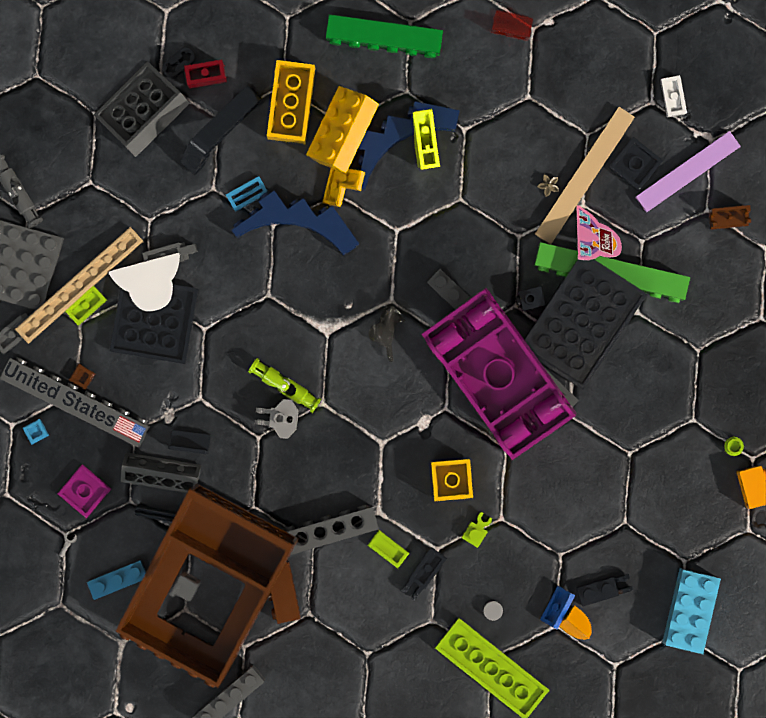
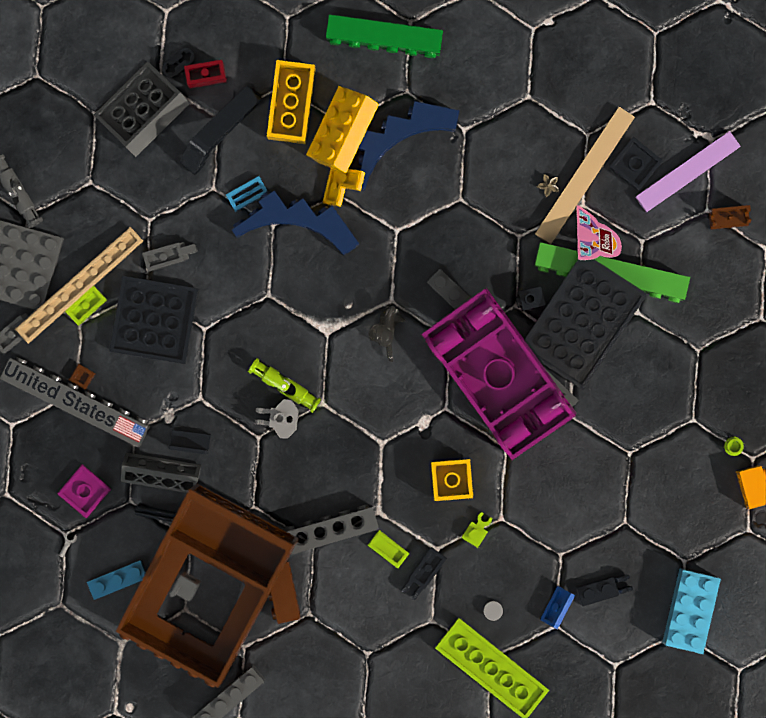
dark azure tile [23,419,49,445] -> none
white sticker [109,253,180,311] -> none
neon yellow slope [413,109,440,170] -> none
clear red panel [491,10,533,41] -> none
light orange brick [559,605,592,640] -> none
white plate [660,76,687,117] -> none

